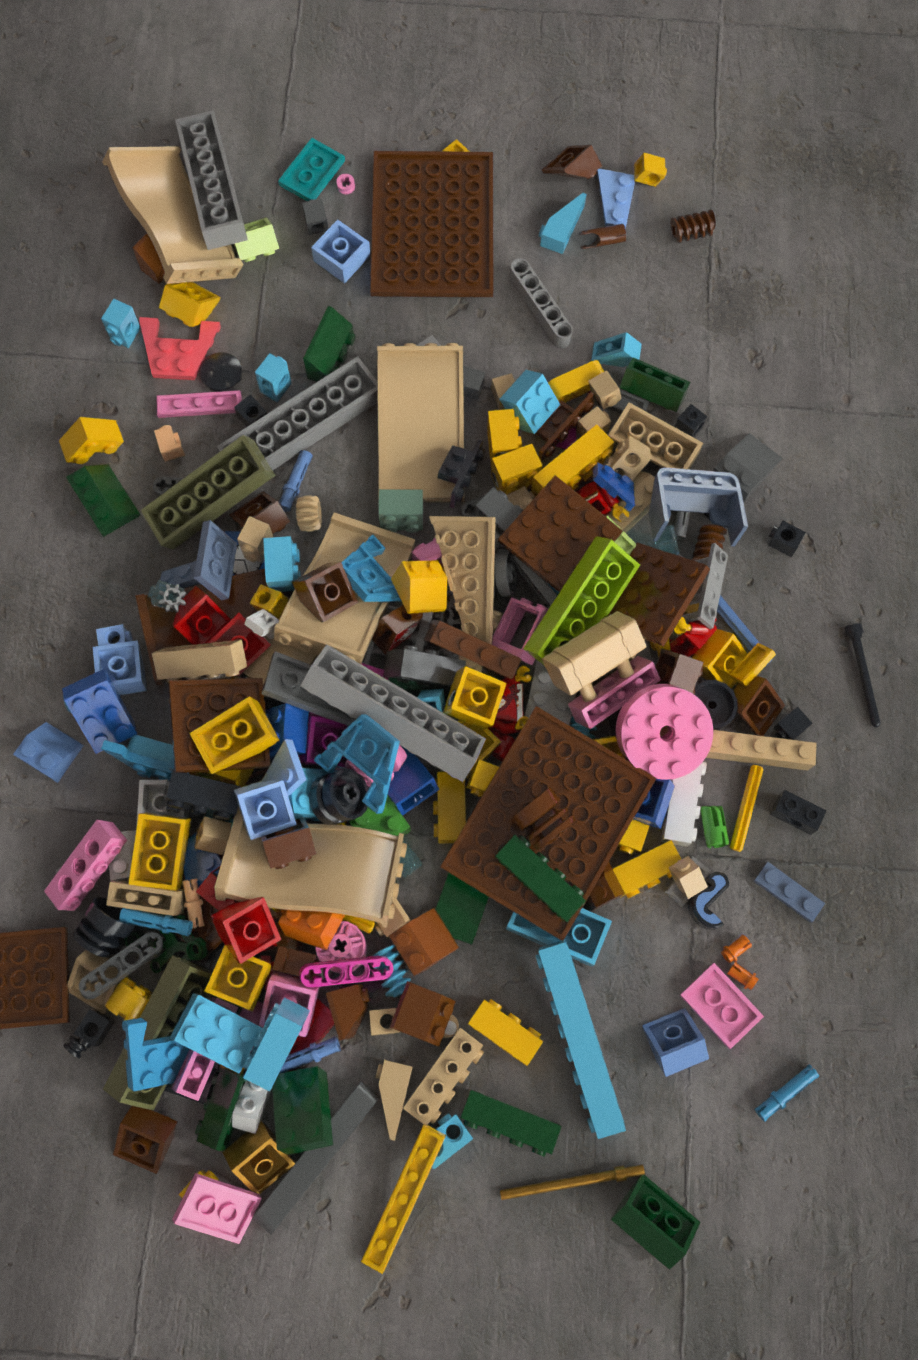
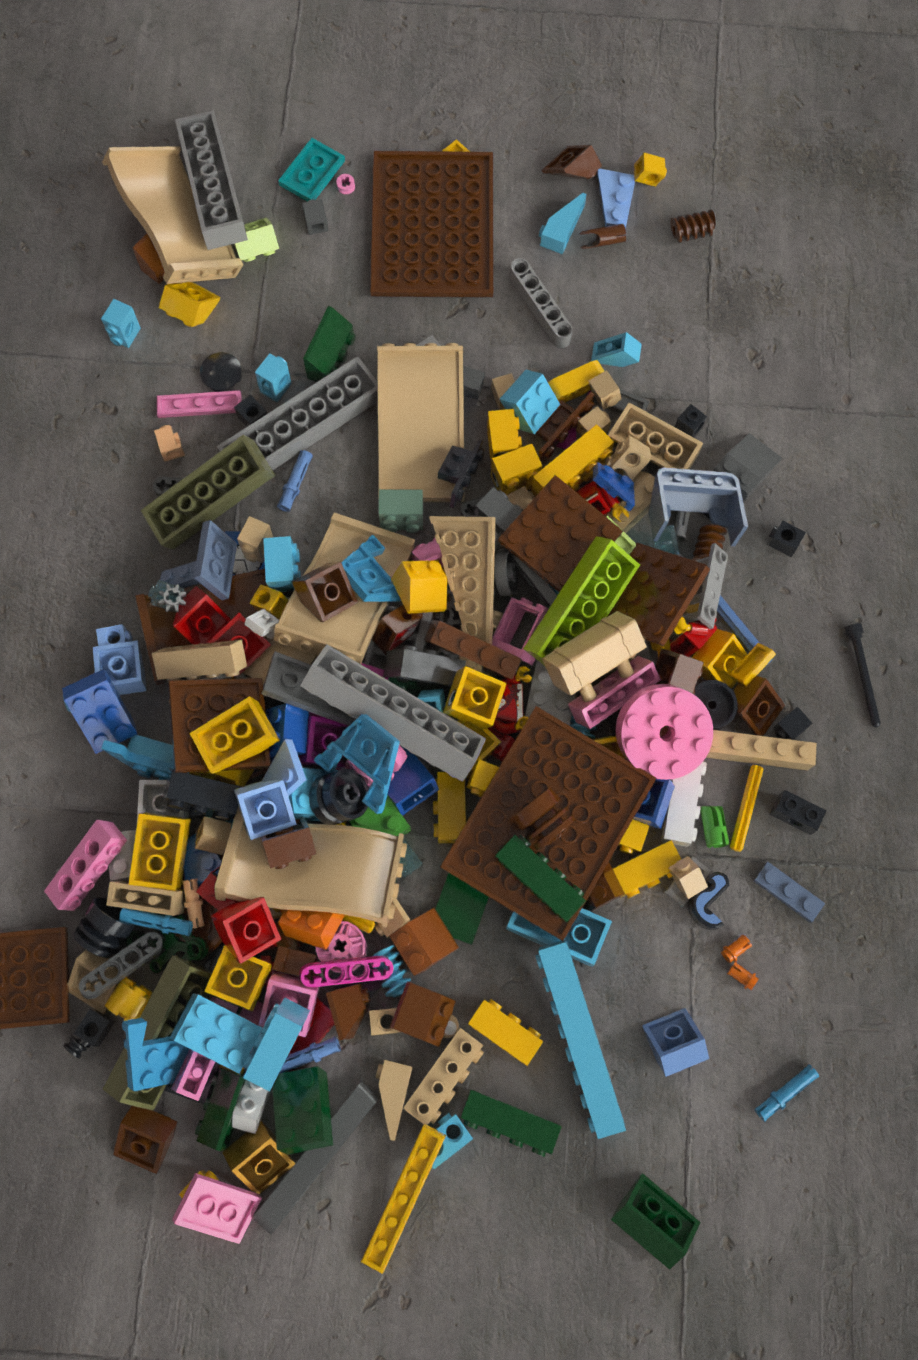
medium blue slope [13,722,84,783] -> none
yellow brick [59,417,124,464] -> none
dark green slope [66,464,141,537] -> none
coral wing [139,317,221,380] -> none
reddish brown slope [229,491,290,534] -> none
tan gear [296,495,322,532] -> none
light blue brick [311,219,370,284] -> none
pearl gold bar [500,1164,645,1200] -> none
dark green brick [620,357,691,413] -> none
bright pink plate [680,963,764,1049] -> none

